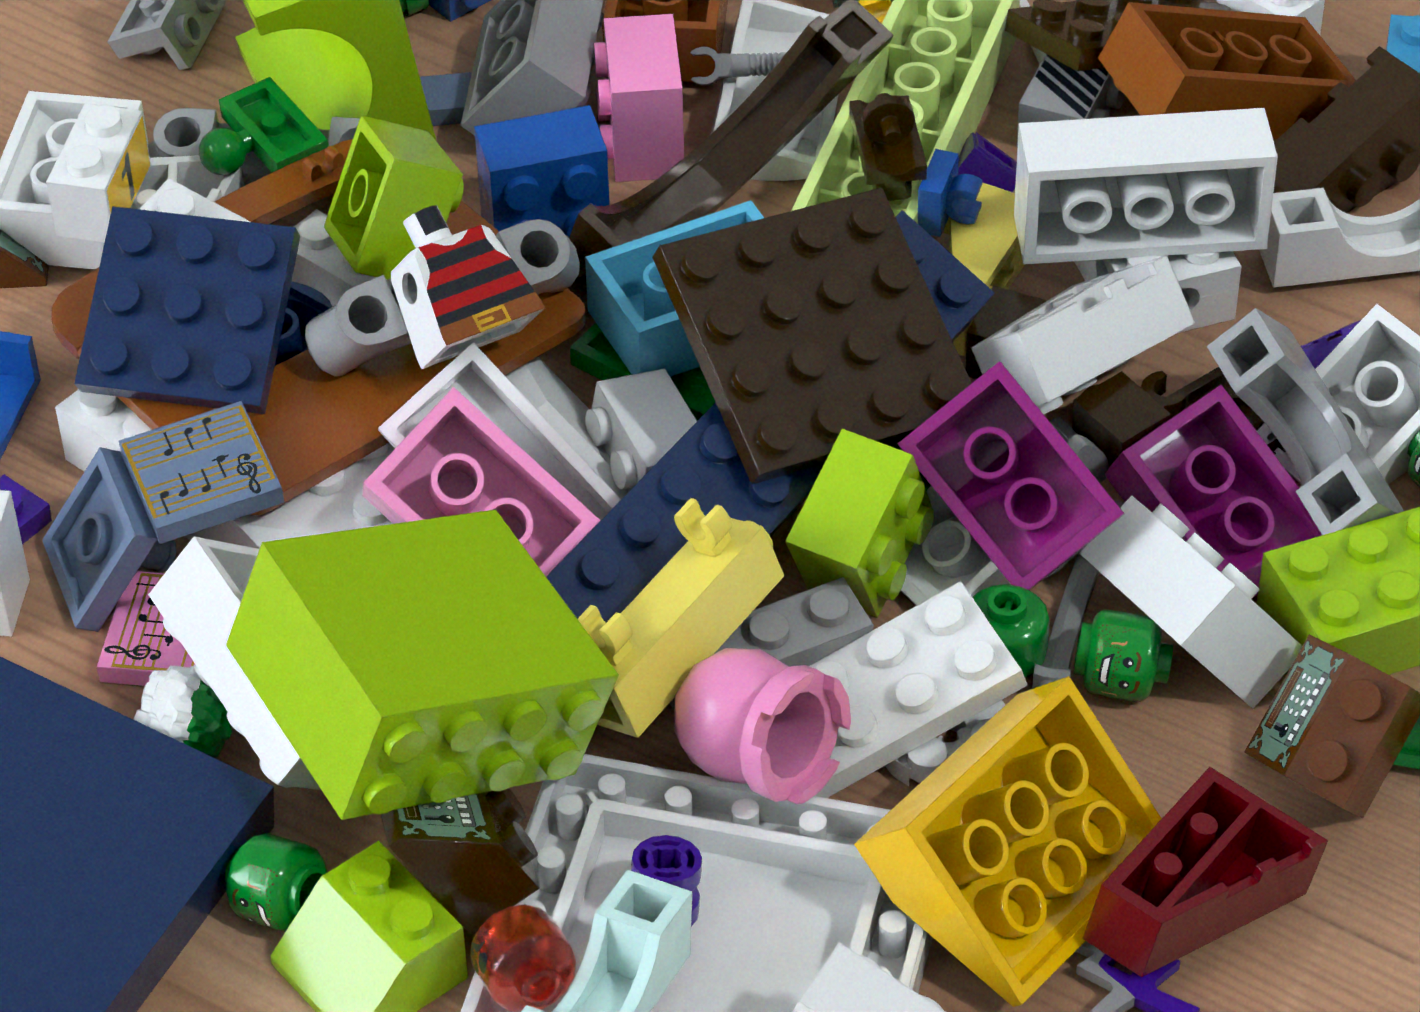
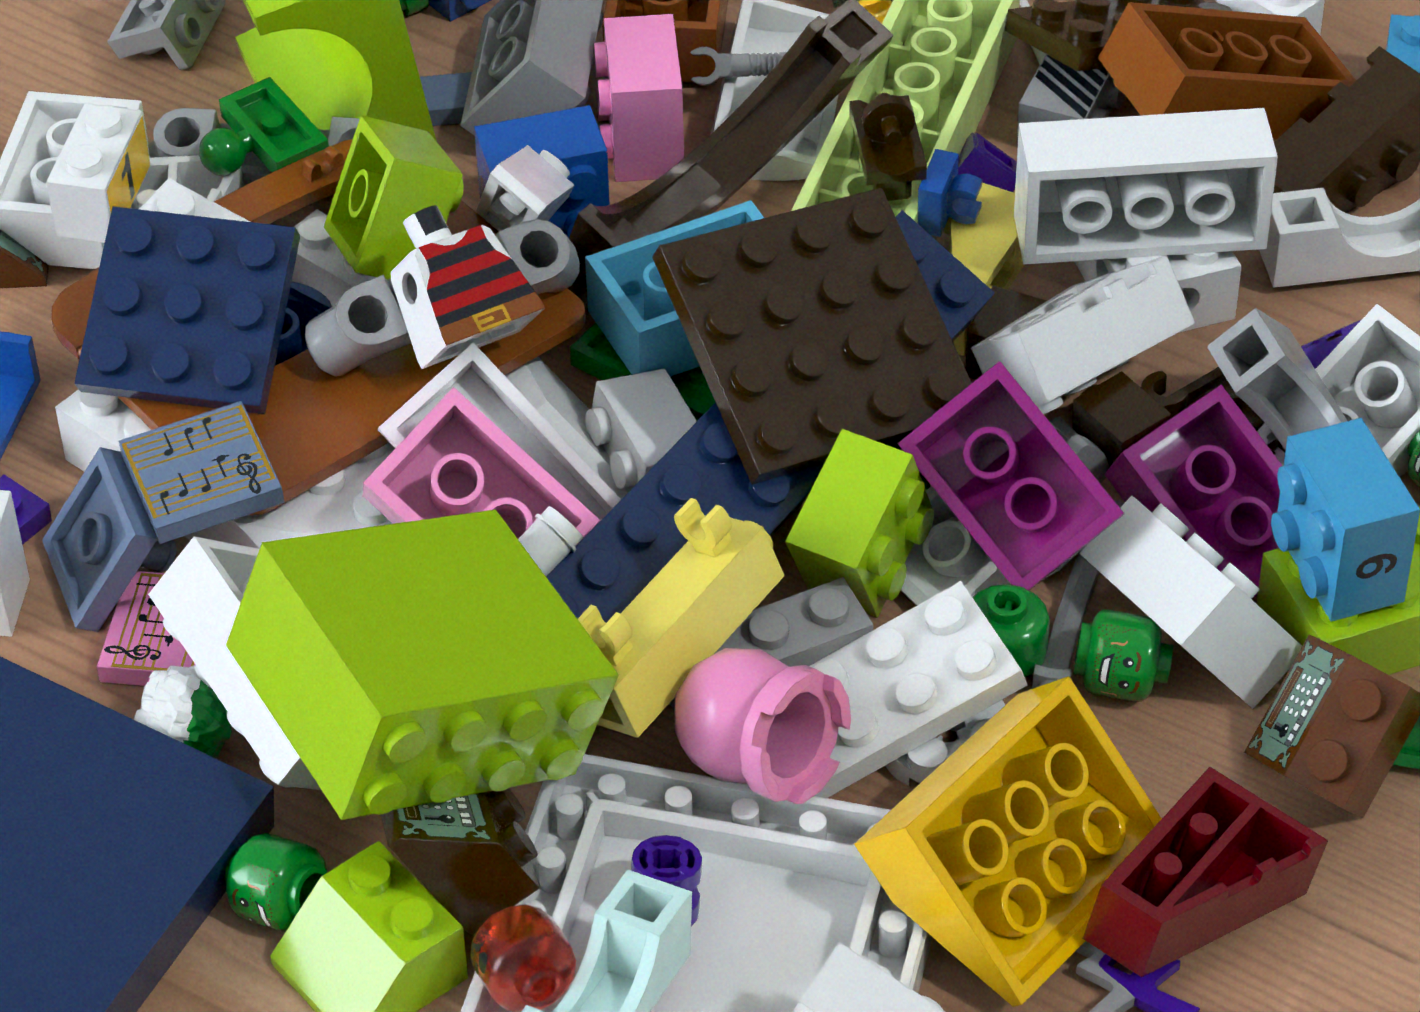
none -> white slope [476,145,574,231]
none -> white piece [518,506,583,577]
none -> dark azure brick [1271,418,1420,621]

